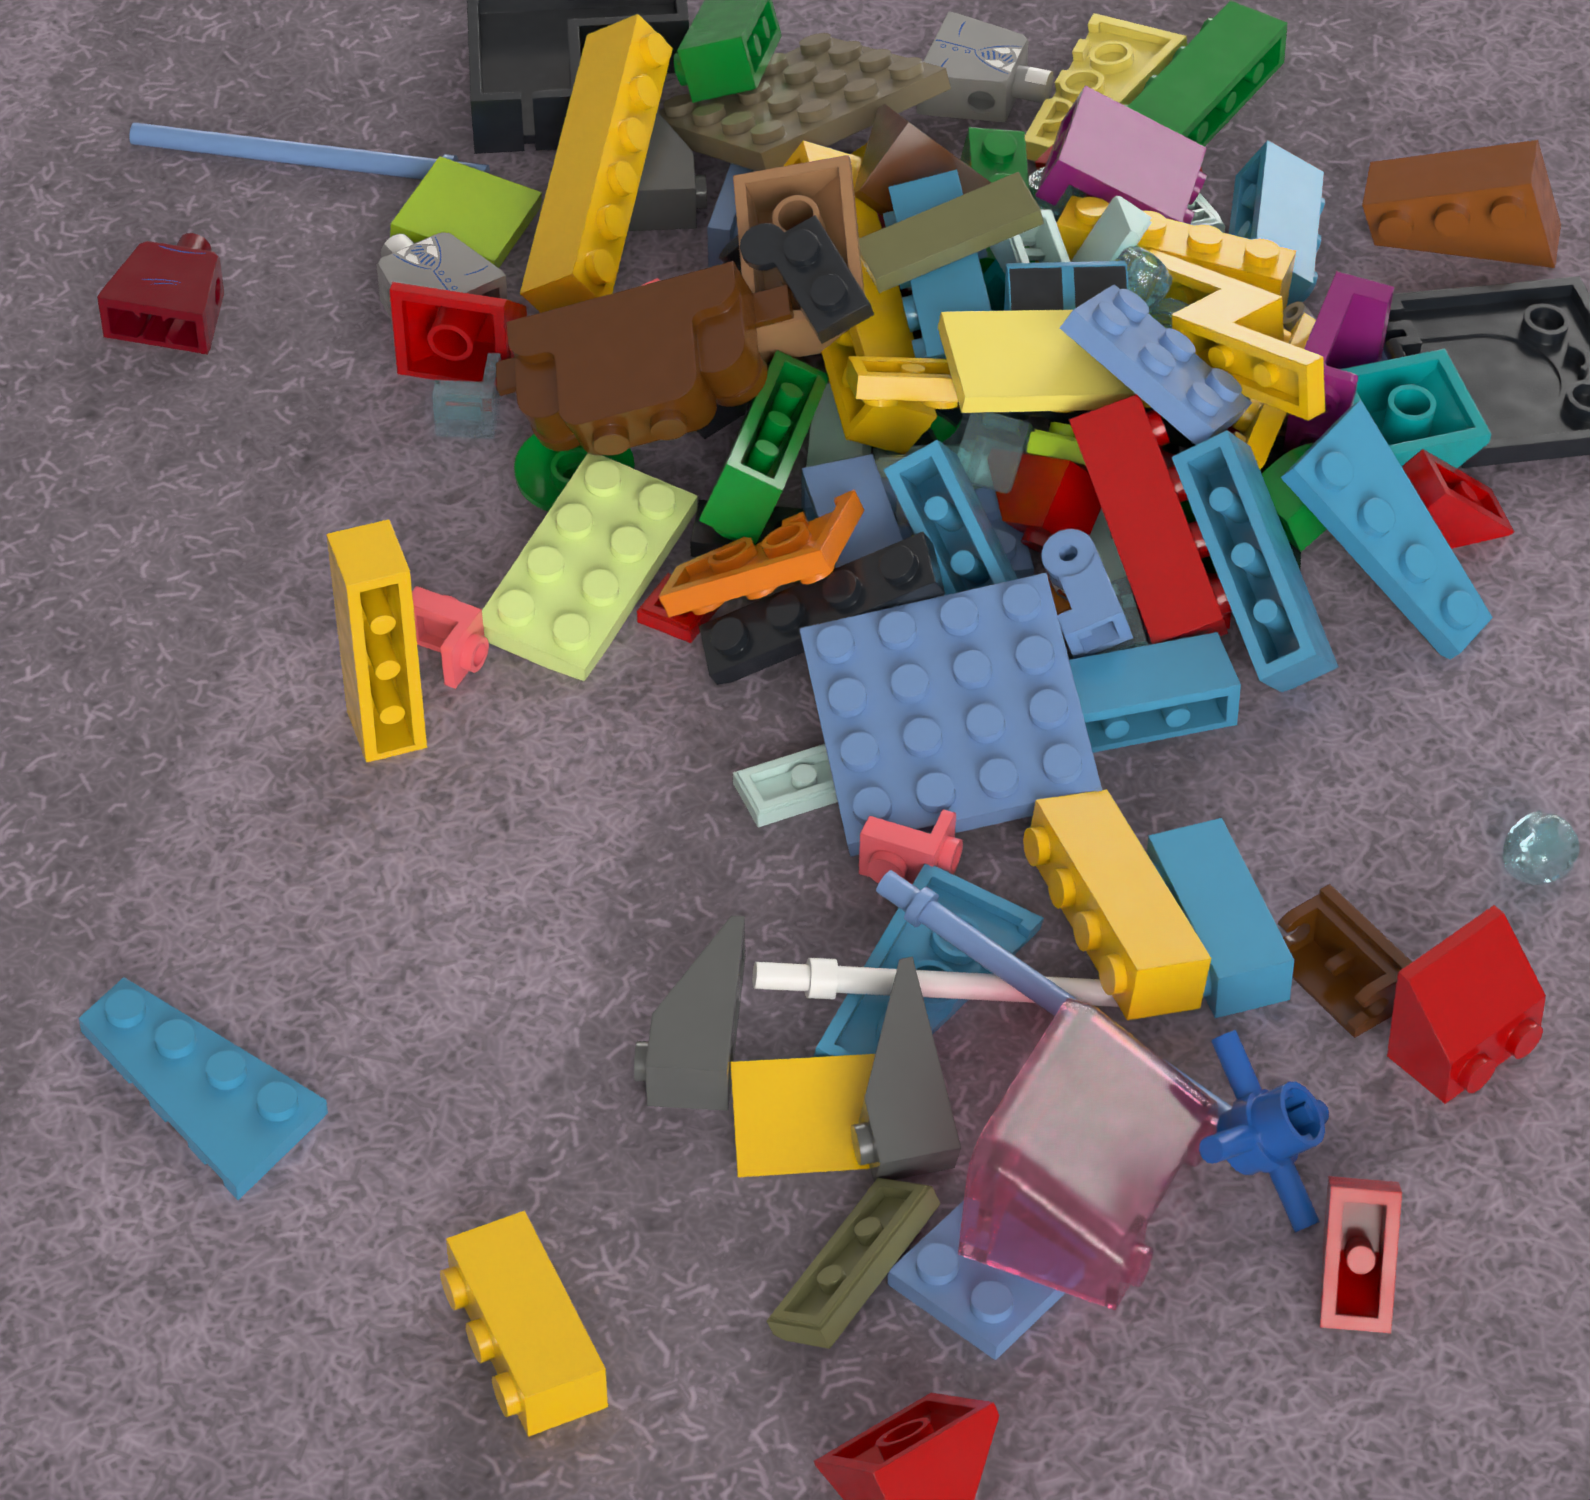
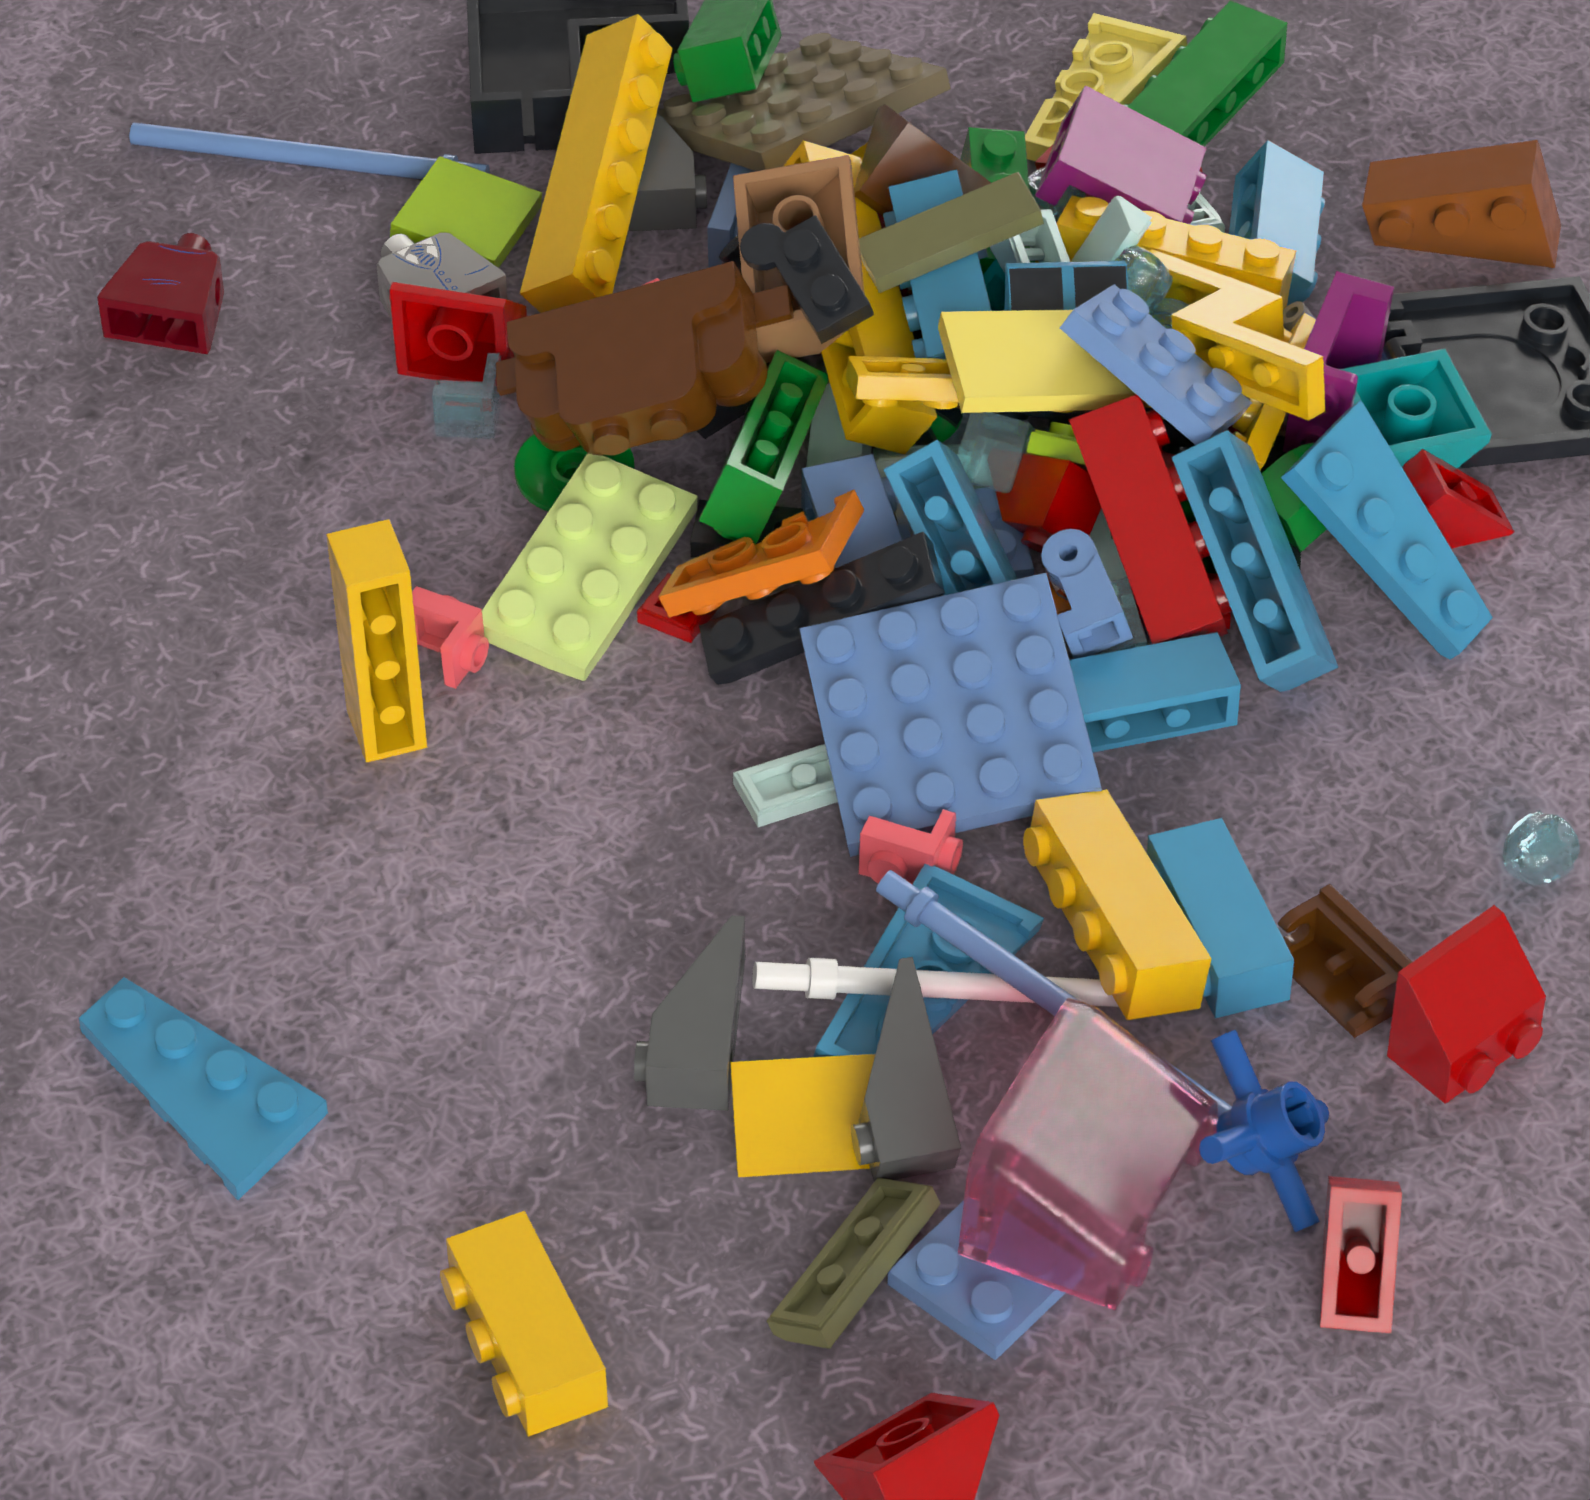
light grey torso [917,11,1053,122] -> none

